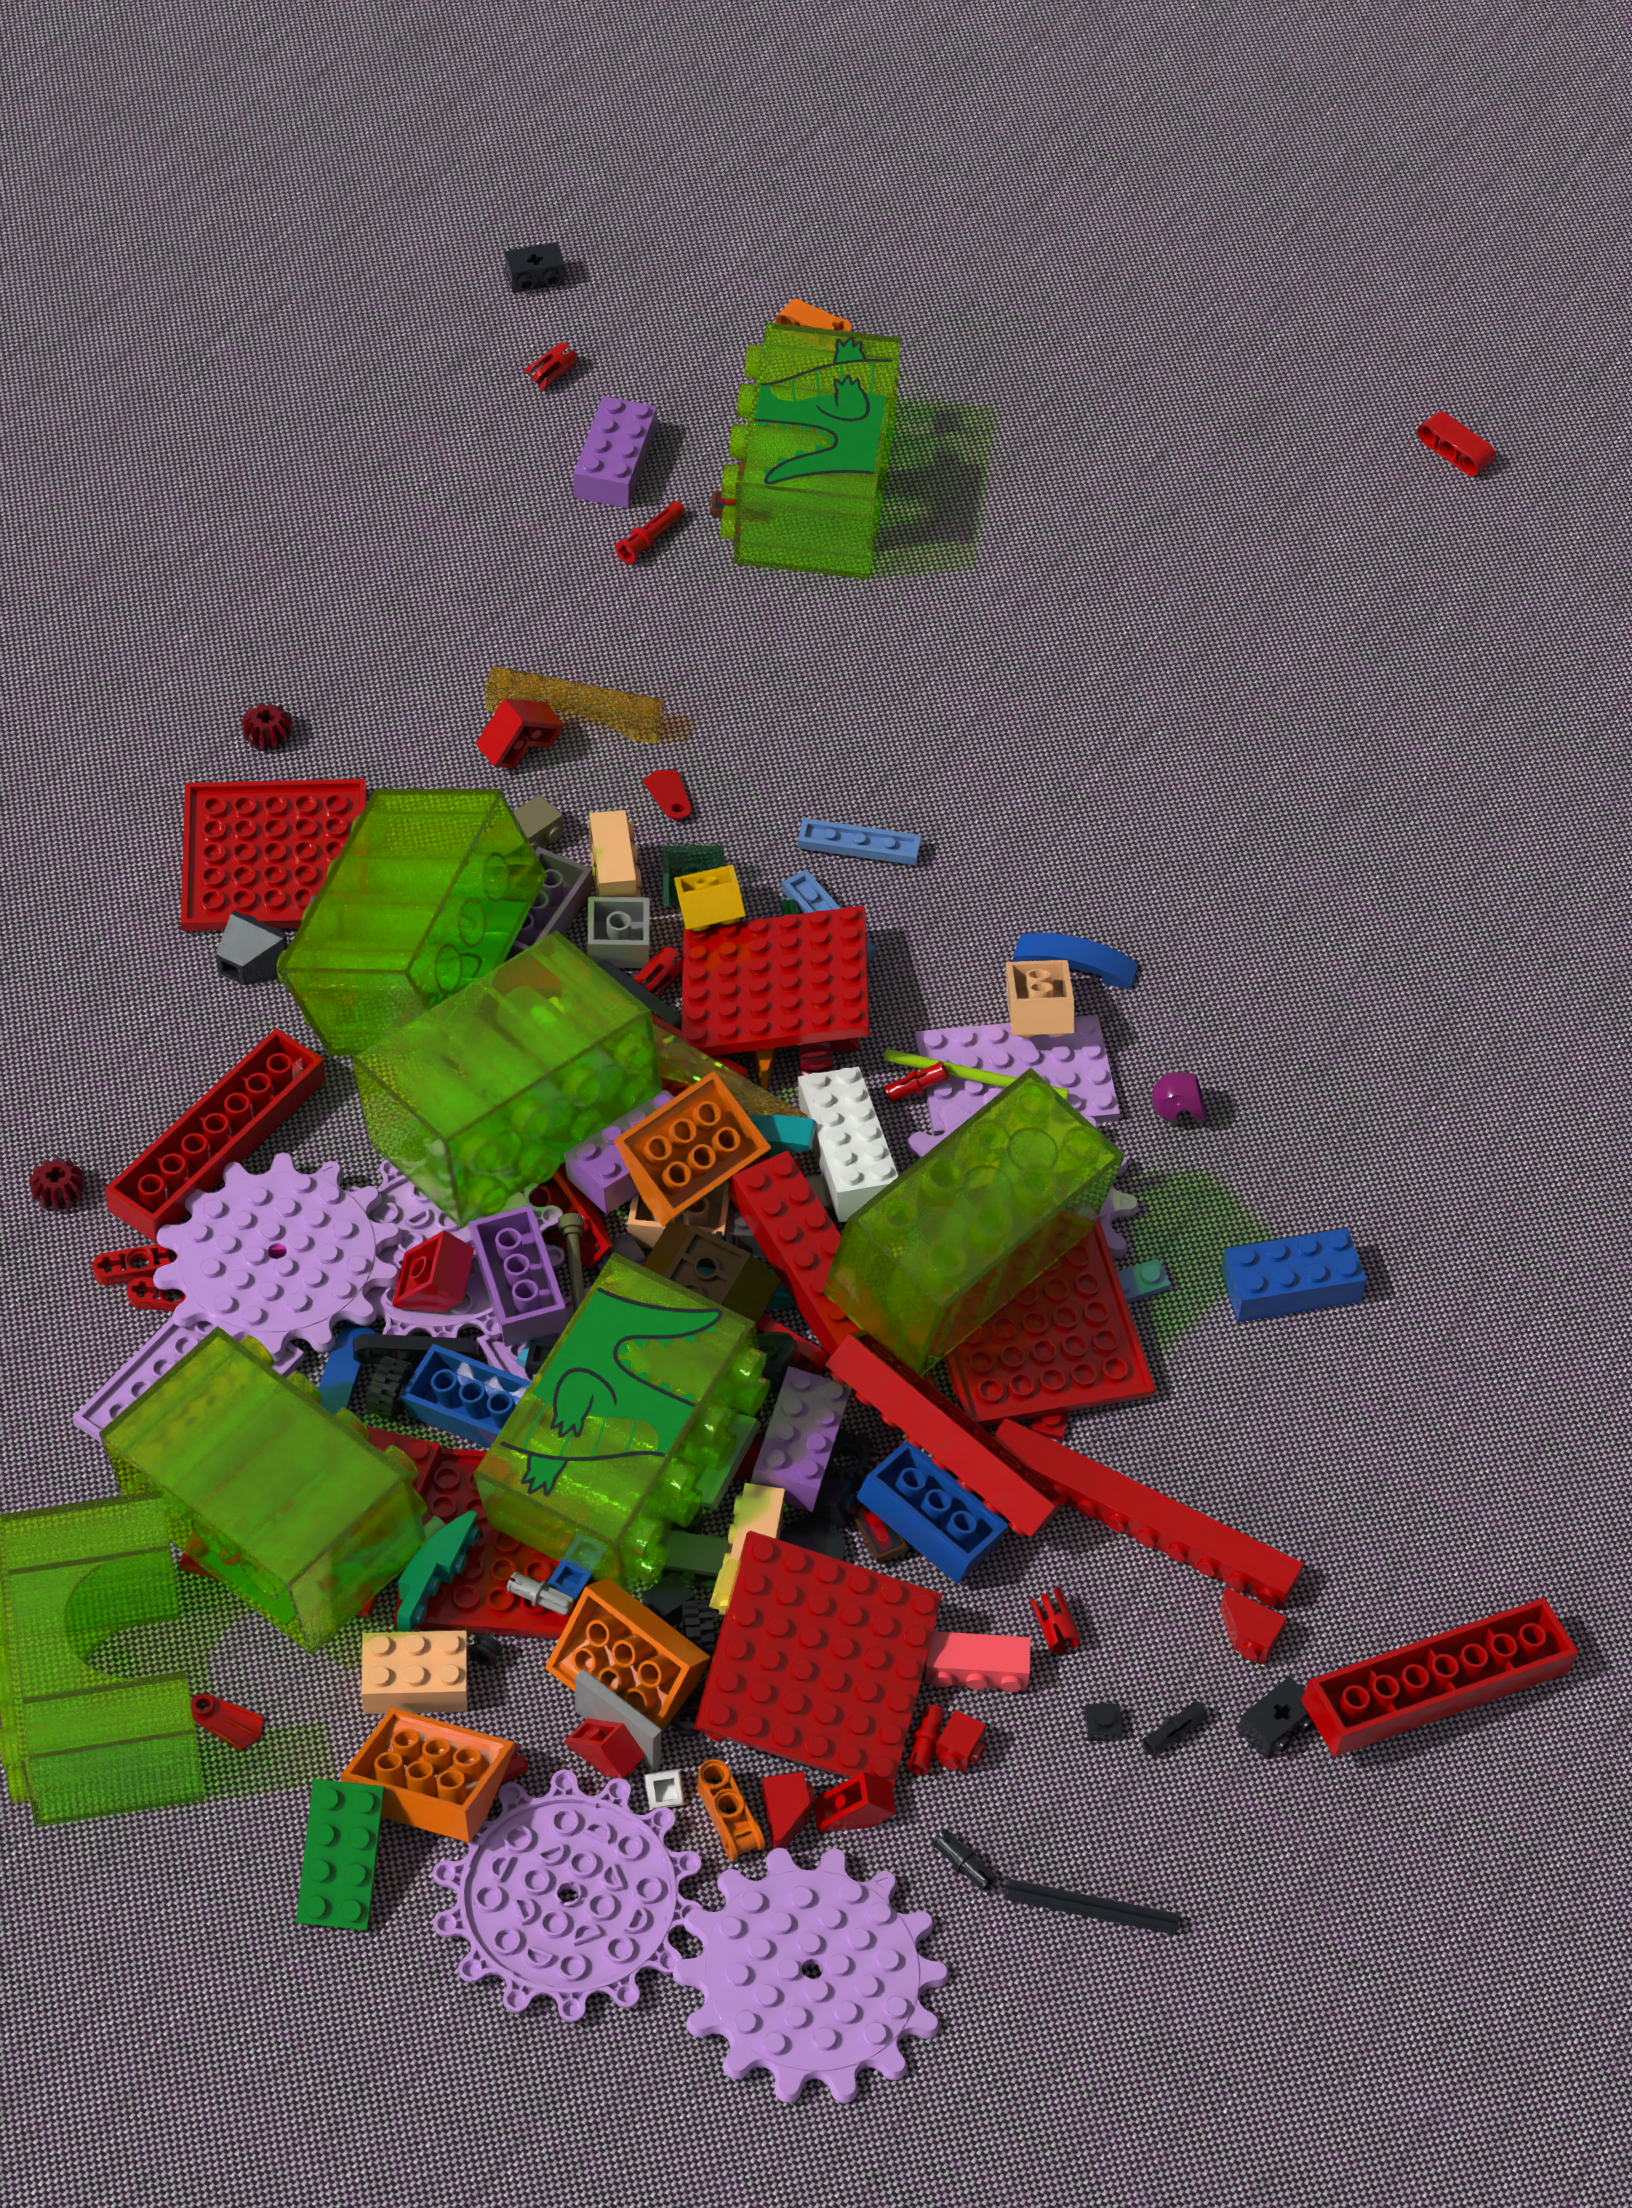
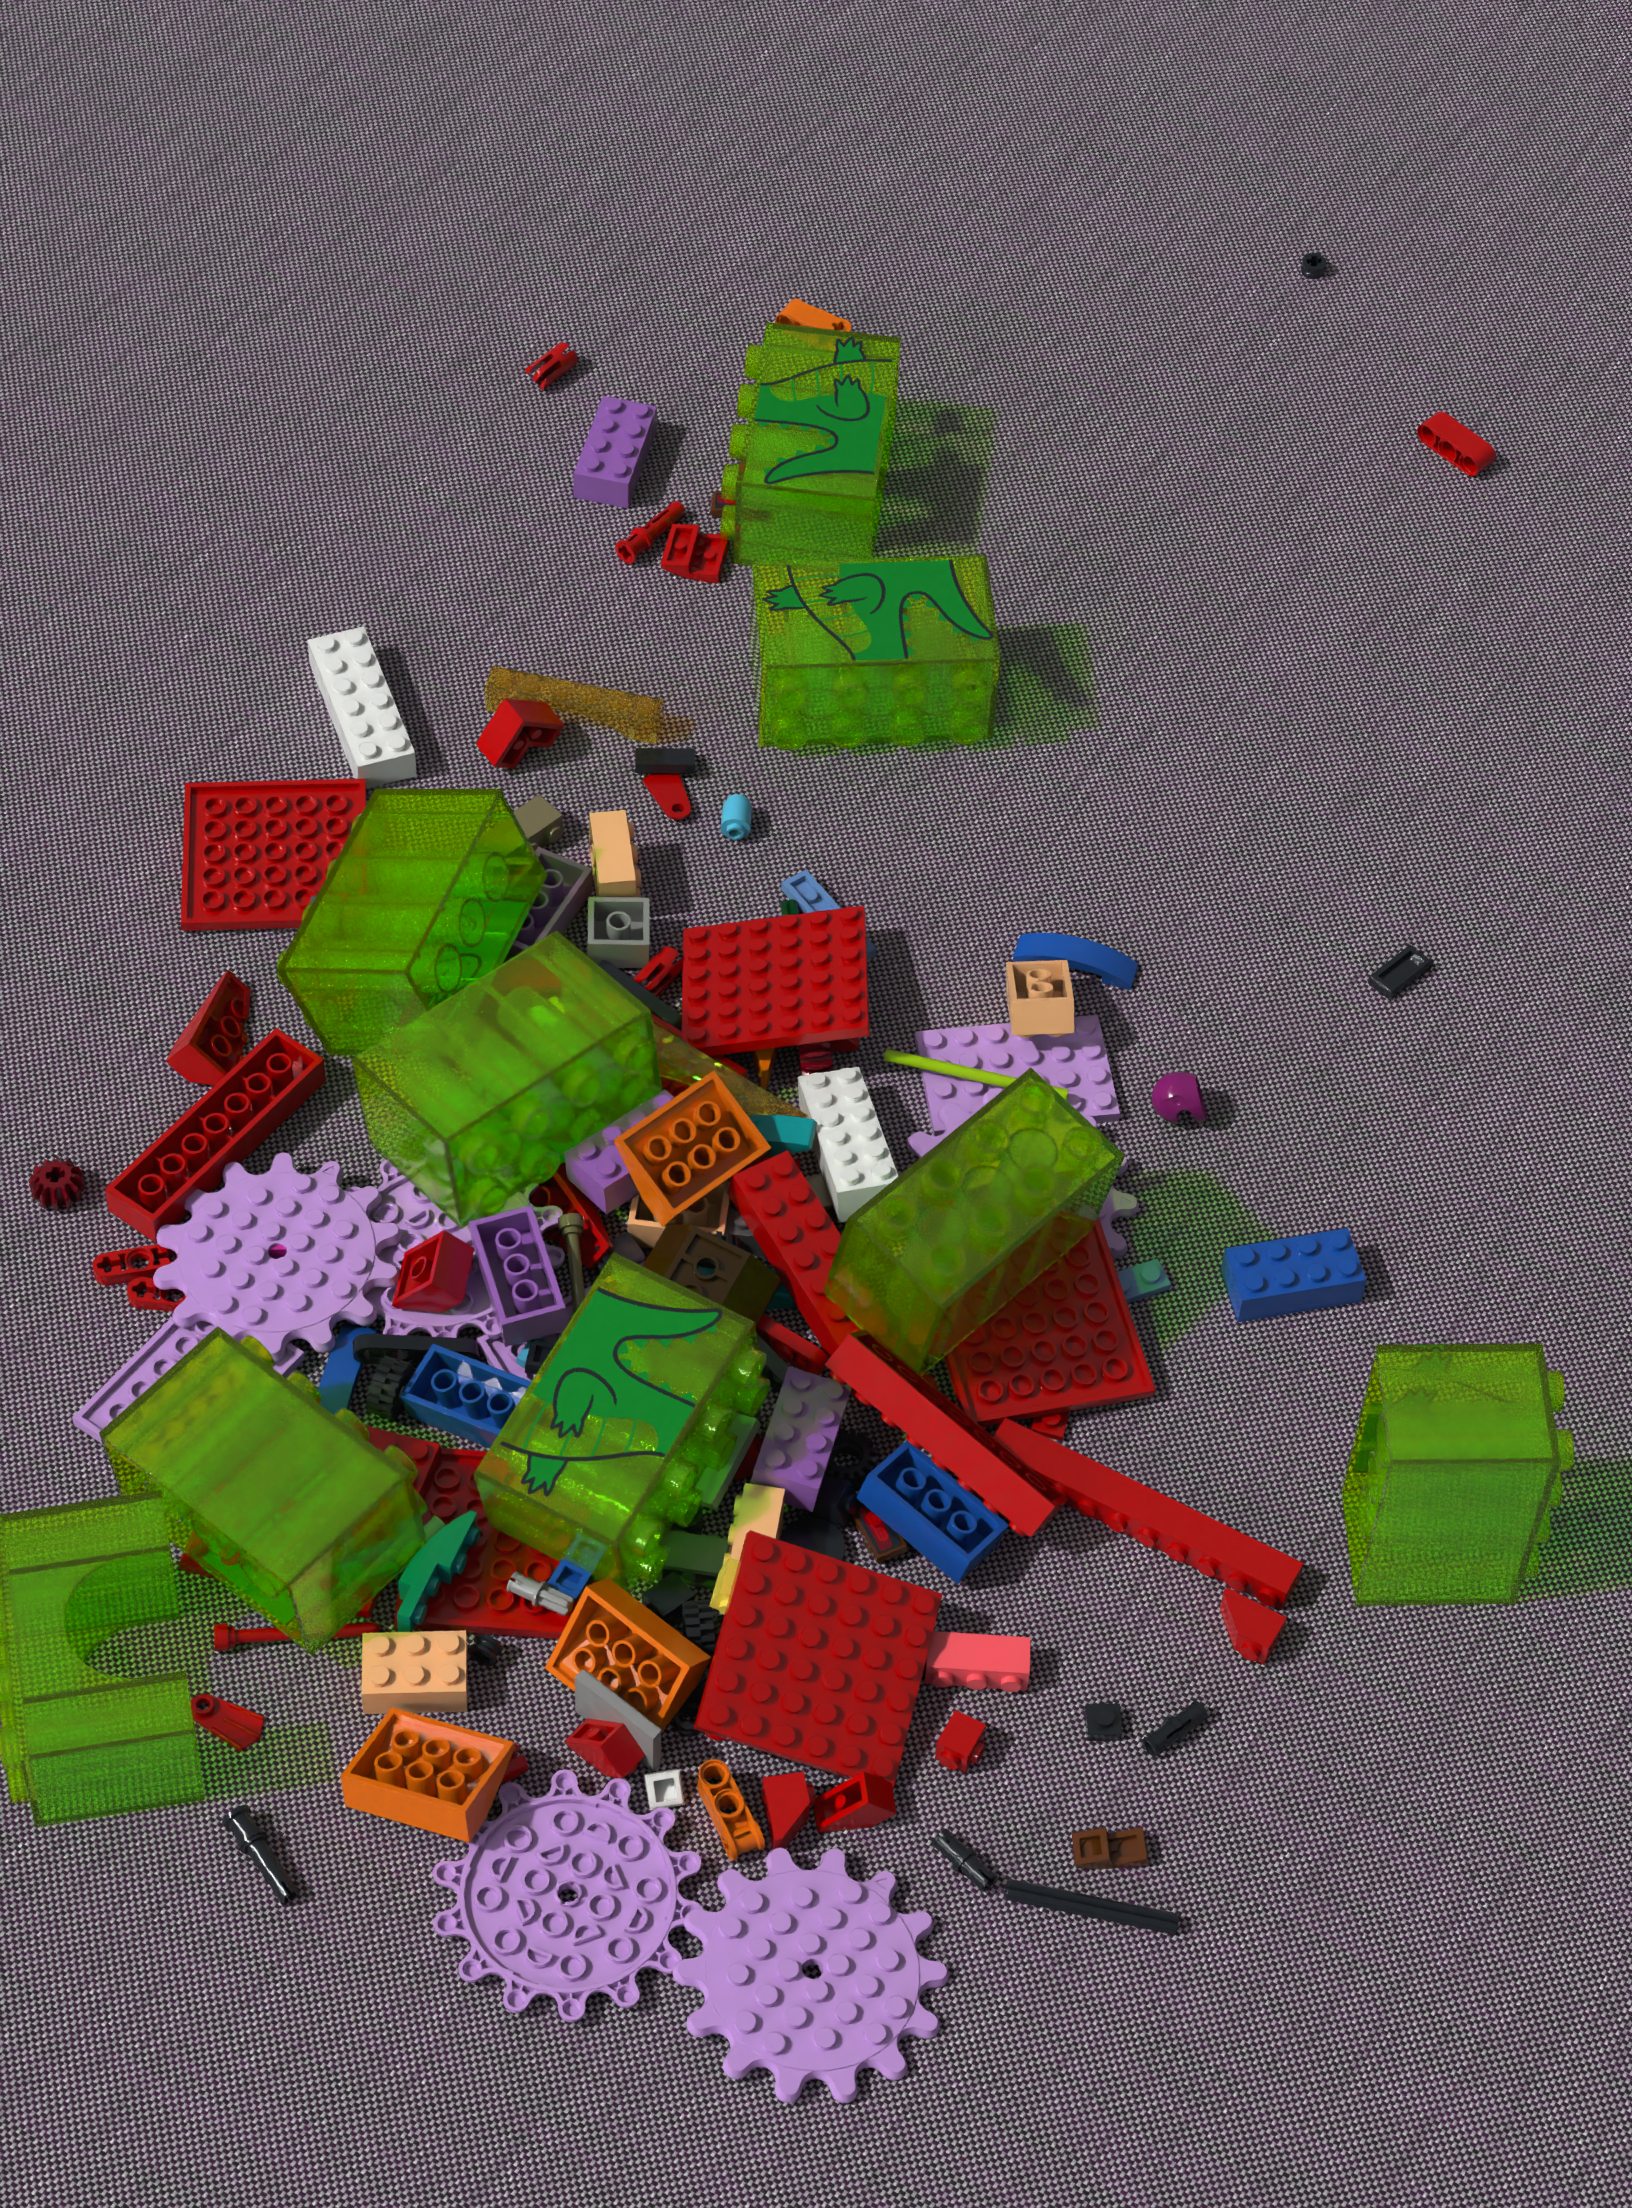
black slope [216,910,290,985] -> none
dark red gear [242,701,292,751] -> none
green plate [296,1779,385,1930] -> none
black brick [504,242,565,293] -> none
clear green slope [662,842,724,906] -> none
yellow brick [674,865,746,931] -> none
black tile [734,1331,800,1382] -> none
medium blue plate [798,818,921,865] -> none
red pin [884,1061,949,1104] -> none
red pin [907,1704,945,1776] -> none
red arm [1030,1587,1081,1654] -> none
black brick [1237,1676,1315,1759] -> none
red brick [1301,1597,1579,1757] -> none
none -> red wedge [166,970,251,1085]
none -> red piece [214,1622,380,1651]
none -> black pin [222,1805,300,1905]
none -> white brick [307,626,416,789]
none -> black tile [635,748,695,774]
none -> red slope [660,524,730,583]
none -> medium azure brick [721,794,752,840]
none -> clear neon green brick [749,555,1001,751]
none -> reddish brown slope [1072,1827,1149,1869]
none -> black bush [1301,253,1326,279]
none -> clear neon green brick [1341,1343,1574,1606]
none -> black tile [1368,945,1433,1001]

